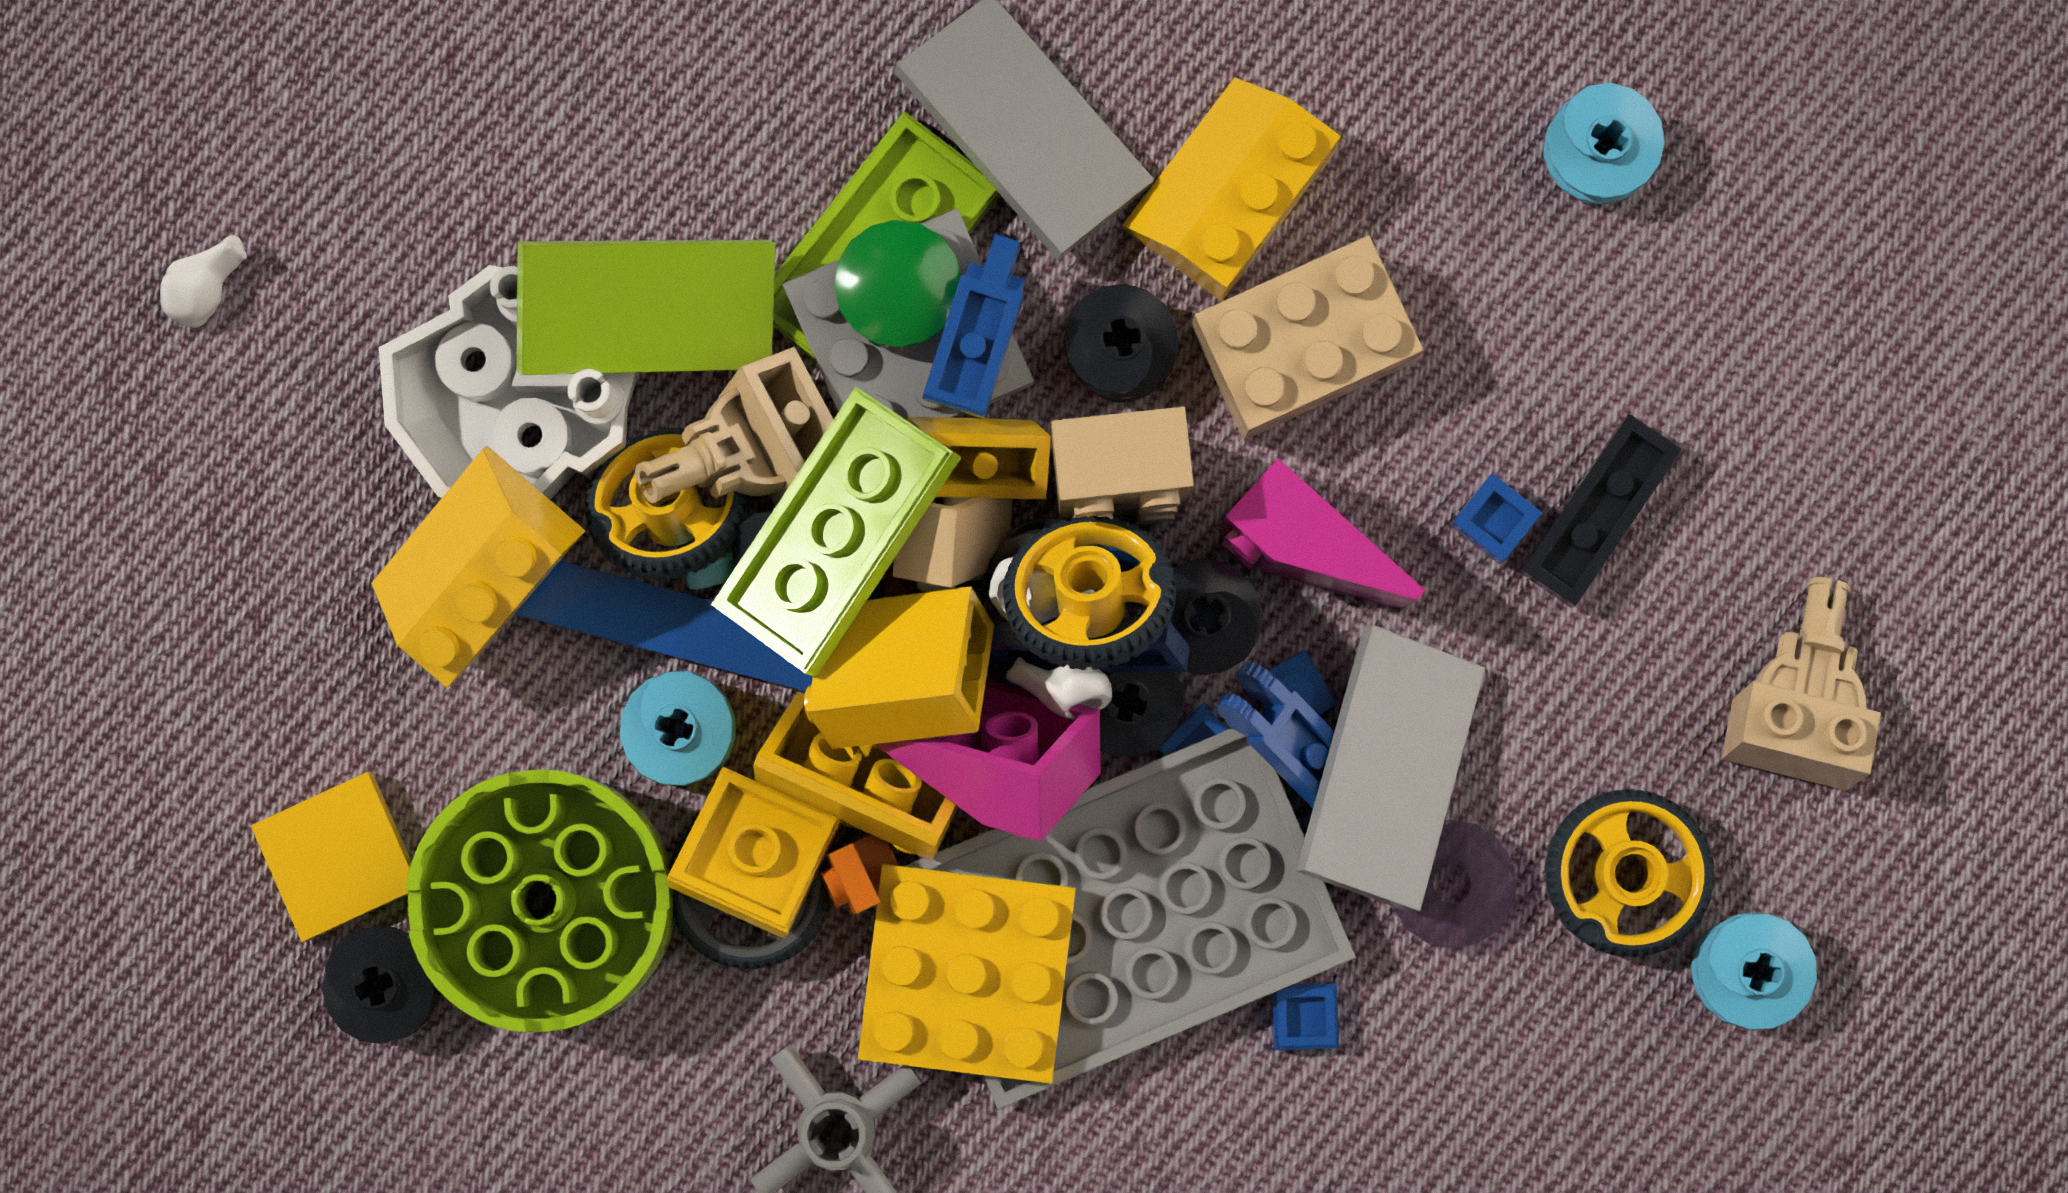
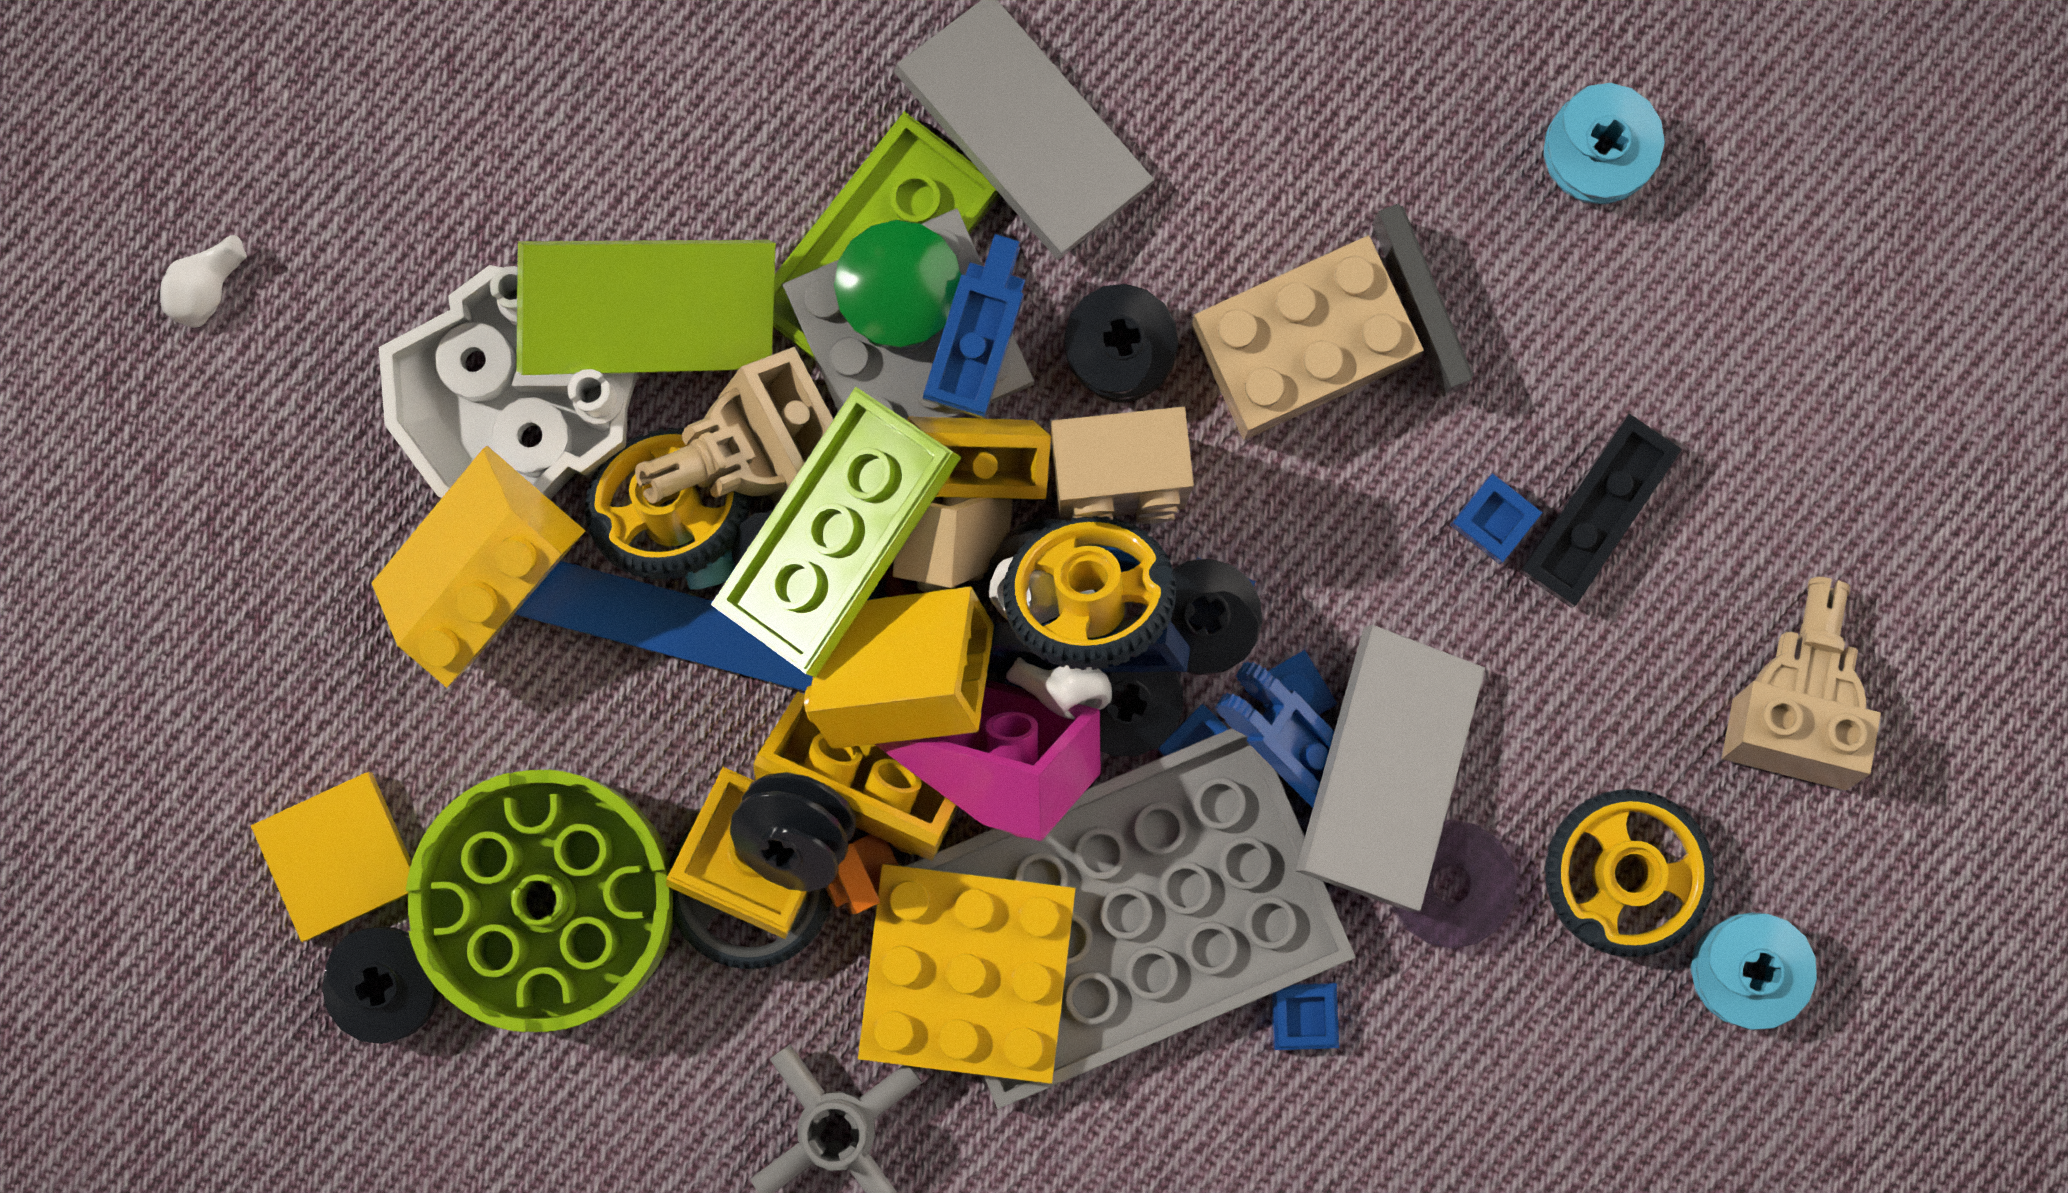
medium azure piece [620,670,736,786] -> none
yellow slope [1122,77,1341,302] -> none
dark pink slope [1218,459,1426,610] -> none
none -> black piece [730,772,856,892]
none -> dark grey tile [1372,203,1474,397]

